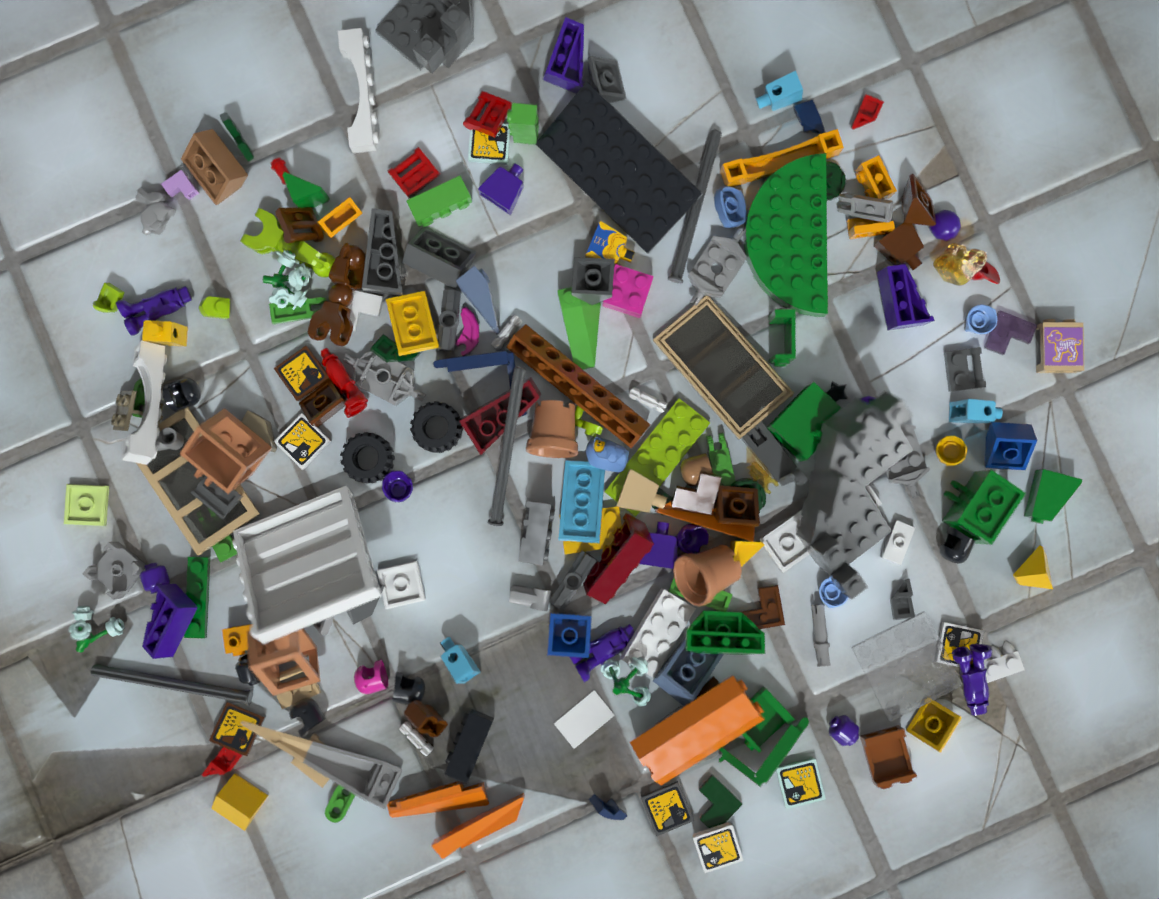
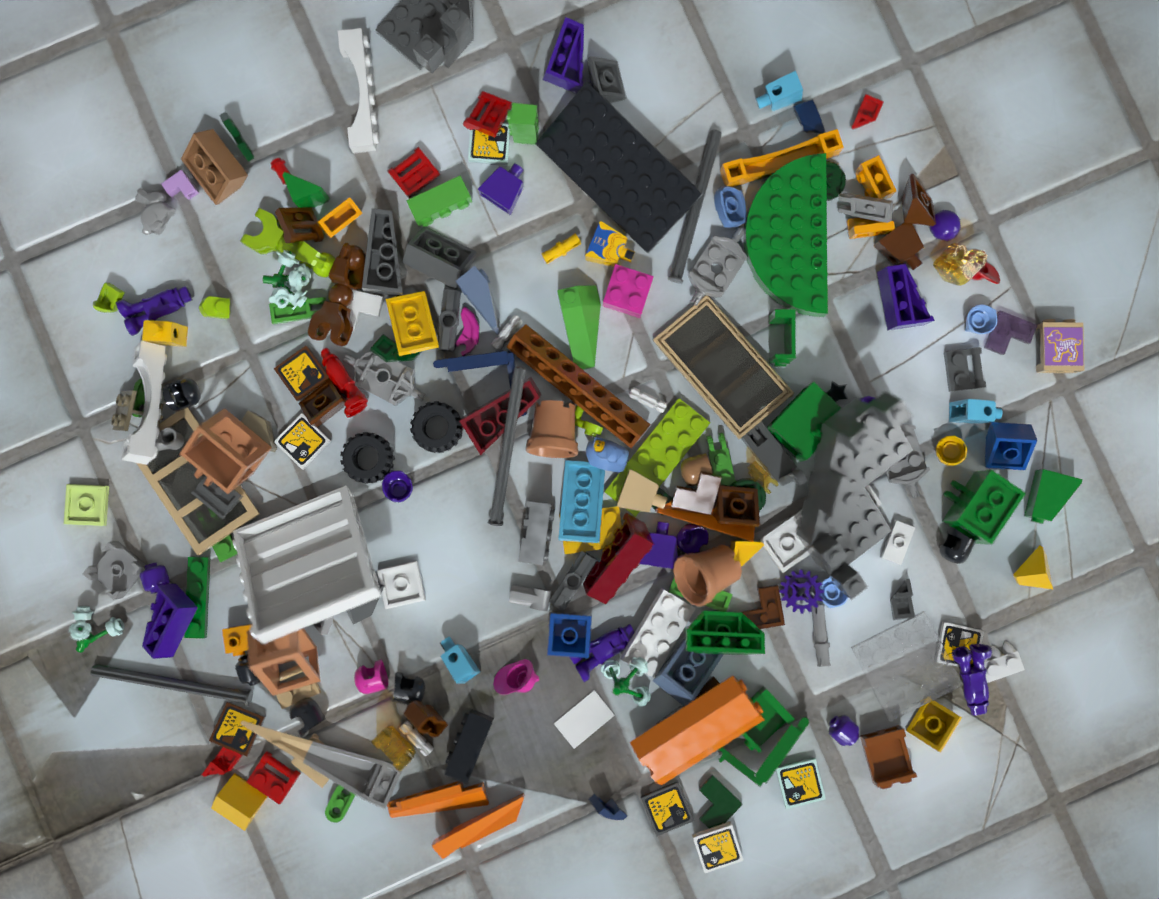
dark grey slope [571,257,615,305] -> none
none -> red plate [246,751,301,805]
none -> clear yellow piece [371,725,416,772]
none -> dark pink piece [493,659,539,695]
none -> yellow pin [541,233,581,264]
none -> dark purple gear [779,569,825,614]

